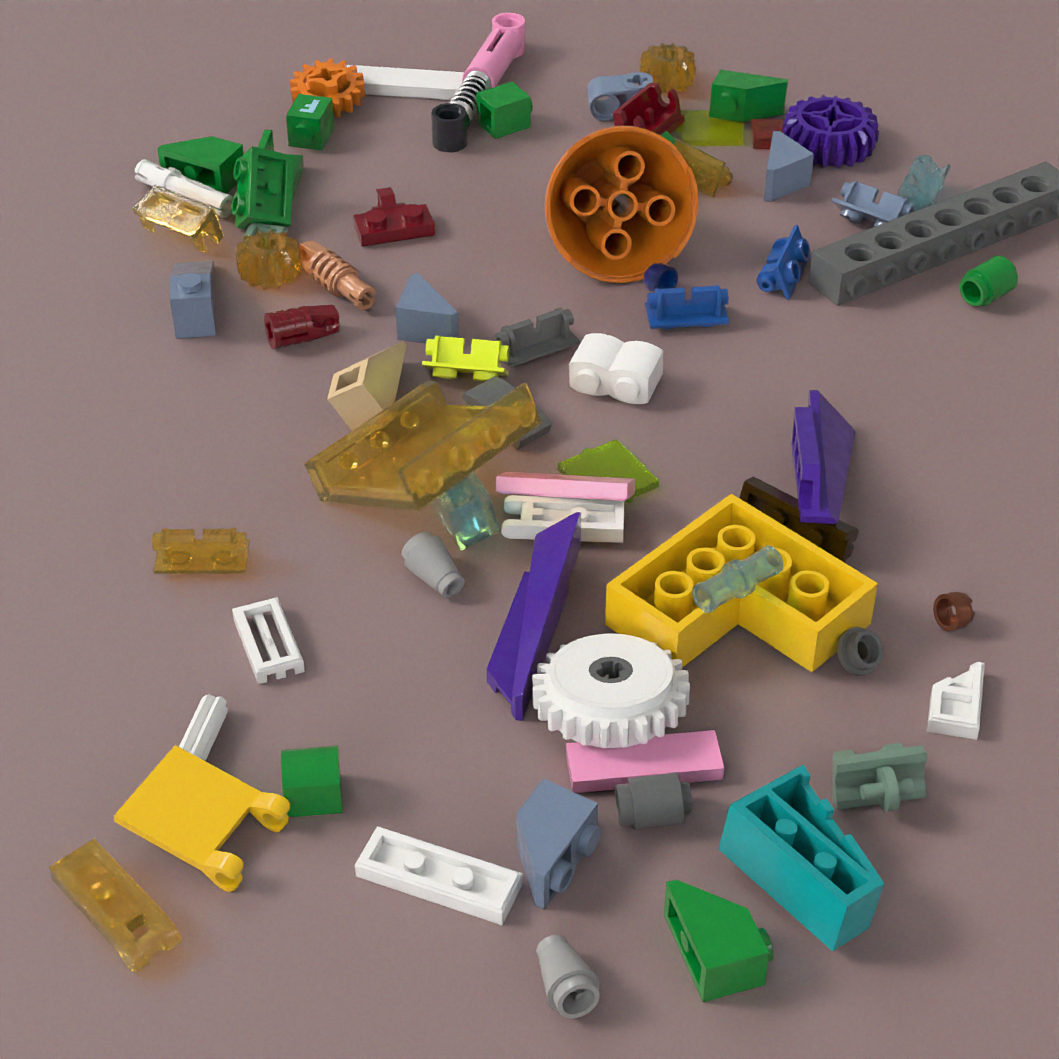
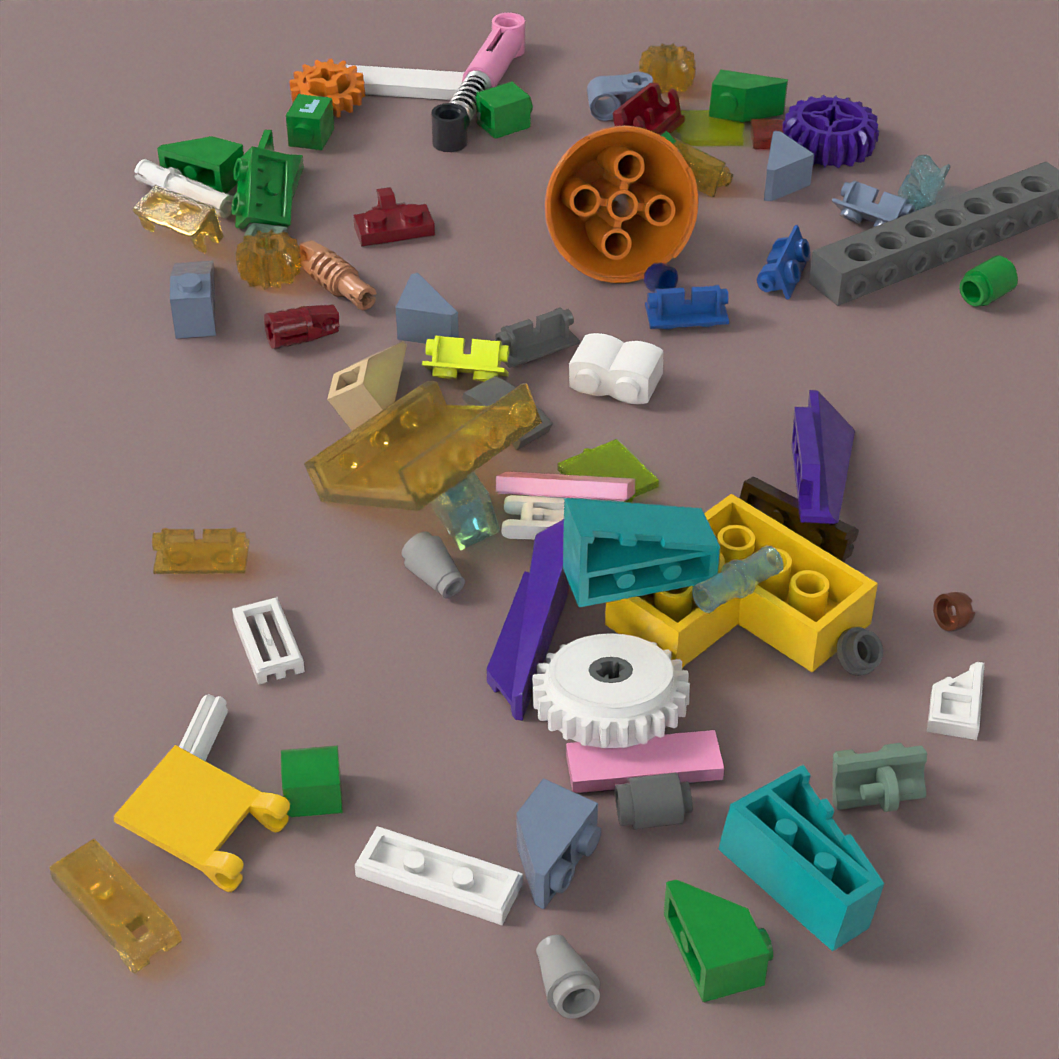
none -> teal wedge [563,498,720,607]

